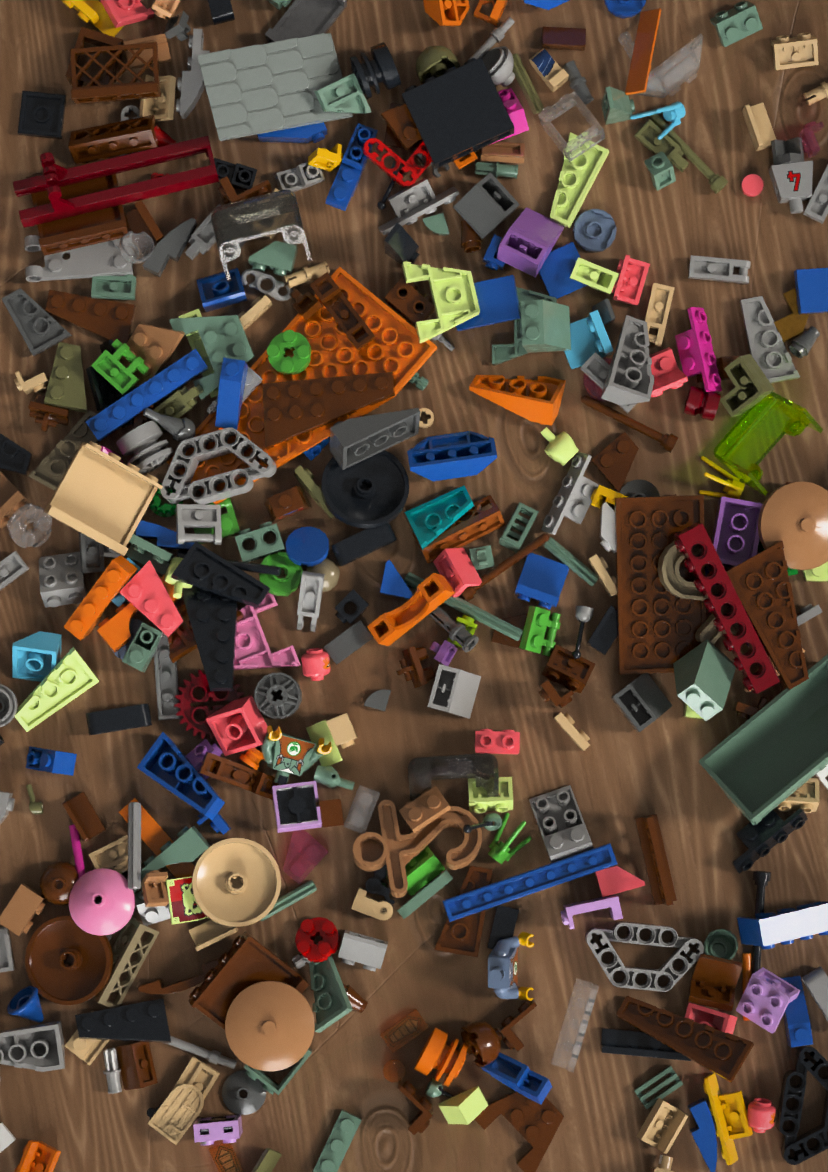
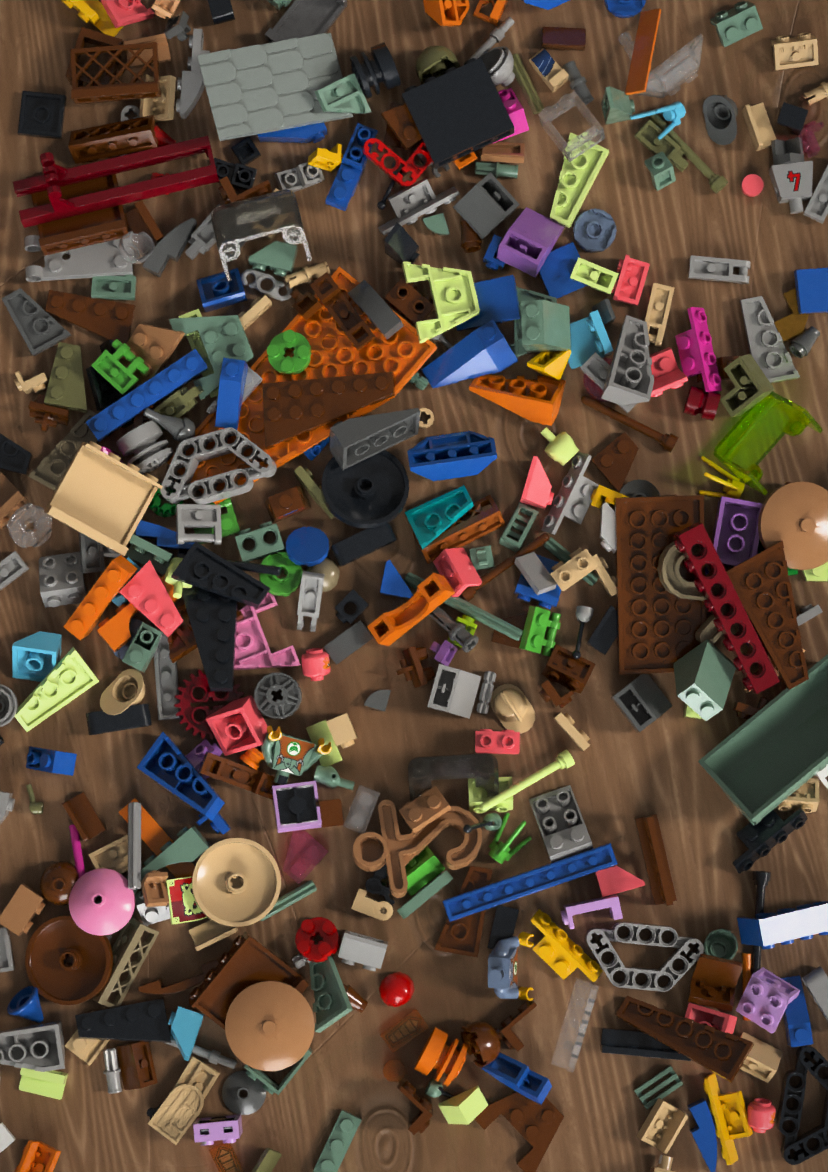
none -> yellowish green panel [19,1068,68,1100]
none -> tan piece [100,669,145,715]
none -> medium azure slope [168,1006,204,1061]
none -> black tile [231,136,261,166]
none -> dark grey slope [348,280,404,339]
none -> red hair [379,972,415,1007]
none -> blue wedge [422,319,518,389]
none -> light grey axle [476,671,496,714]
none -> yellowish green piece [480,750,575,811]
none -> tan piece [490,684,535,734]
none -> light grey tile [514,552,557,595]
none -> coral slope [520,456,554,510]
none -> yellow slope [527,350,571,381]
none -> yellow bracket [530,909,603,982]
none -> tan bracket [550,548,598,591]
none -> dark grey piece [703,95,738,145]
none -> tan panel [740,1032,782,1083]
none -> black panel [777,102,808,136]

